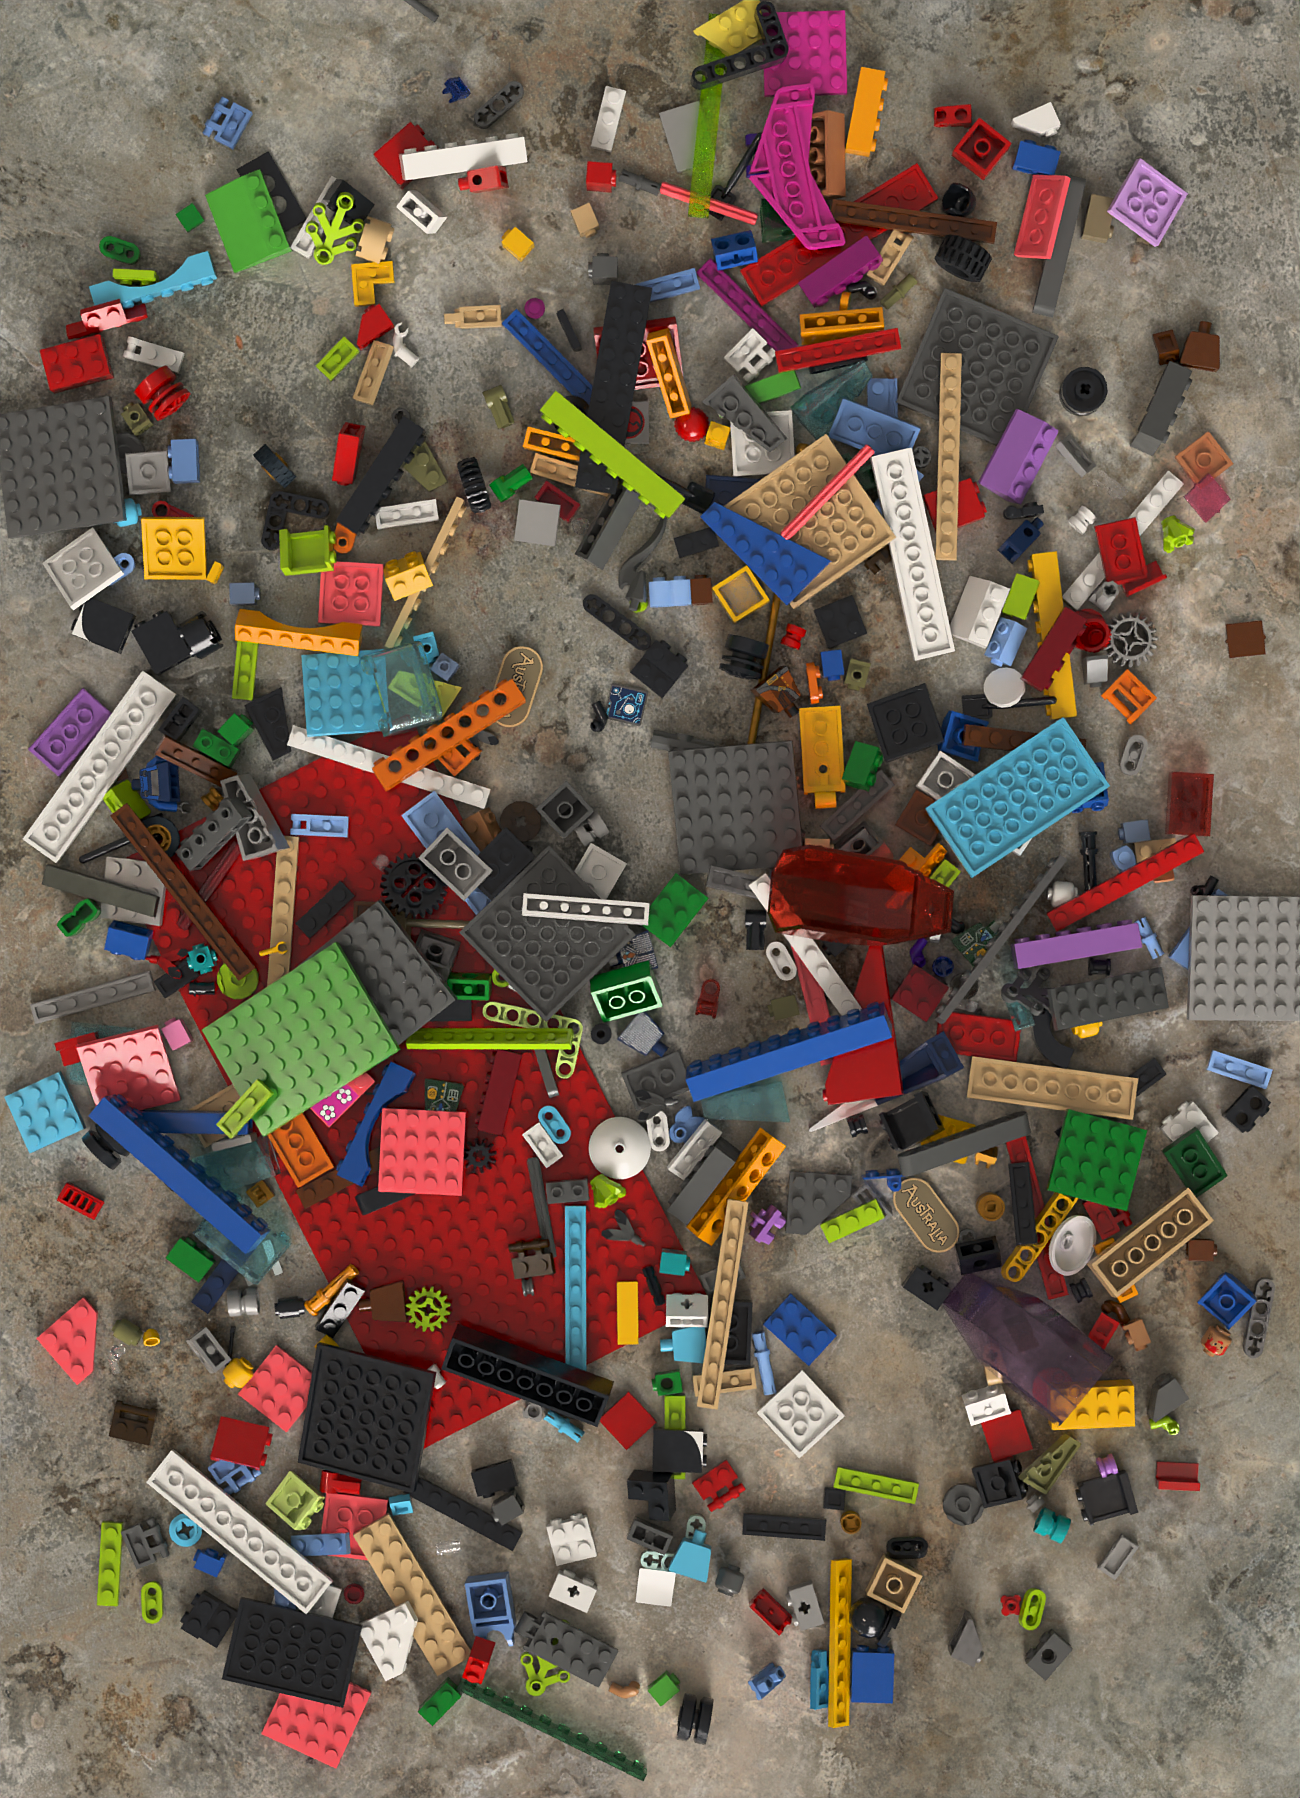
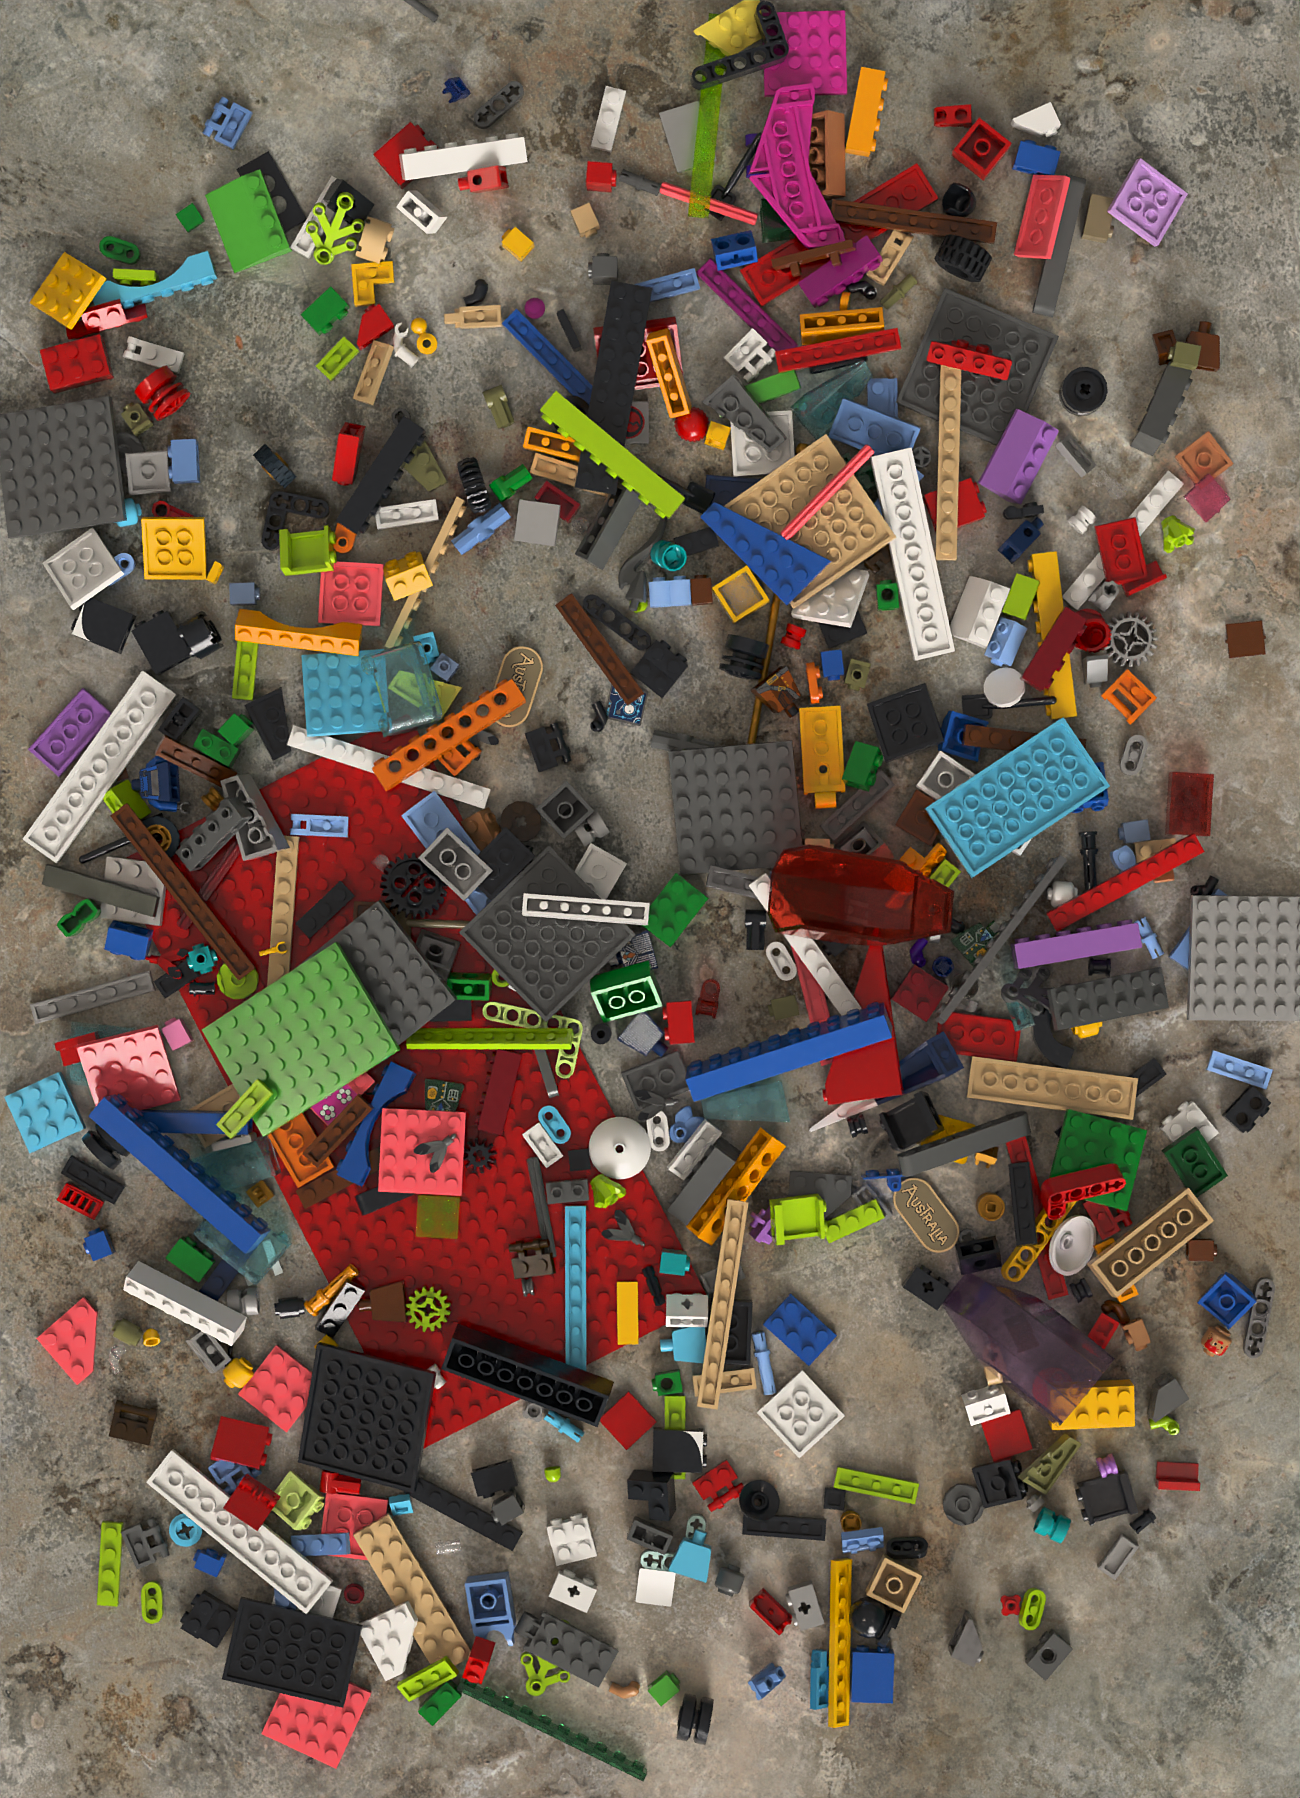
none -> yellow plate [29,252,107,330]
none -> black tile [61,1155,126,1204]
none -> blue brick [83,1227,116,1261]
none -> white brick [123,1261,247,1346]
none -> red hinge [223,1474,281,1531]
none -> green brick [300,286,349,336]
none -> reddish brown plate [302,1094,374,1168]
none -> lime plate [397,1656,459,1702]
none -> yellow plate [411,317,438,354]
none -> dark grey piece [414,1133,456,1173]
none -> clear neon green plate [416,1194,460,1239]
none -> medium blue piece [451,503,511,555]
none -> black arm [463,279,488,307]
none -> black plate [525,722,572,773]
none -> lime hinge [544,1466,561,1482]
none -> reddish brown plate [555,593,644,706]
none -> black tile [568,1148,591,1171]
none -> teal wheel [650,540,687,571]
none -> red brick [662,1000,695,1045]
none -> black dish [739,1480,780,1522]
none -> lime panel [769,1193,828,1246]
none -> reddish brown hinge [771,239,856,277]
none -> white plate [791,568,869,628]
none -> medium blue plate [841,1527,884,1554]
none -> green brick [875,580,899,611]
none -> red bracket [927,339,1012,380]
none -> red beam [1041,1163,1126,1220]
none -> black pin [1129,1508,1156,1534]
none -> olive brick [1168,341,1201,370]

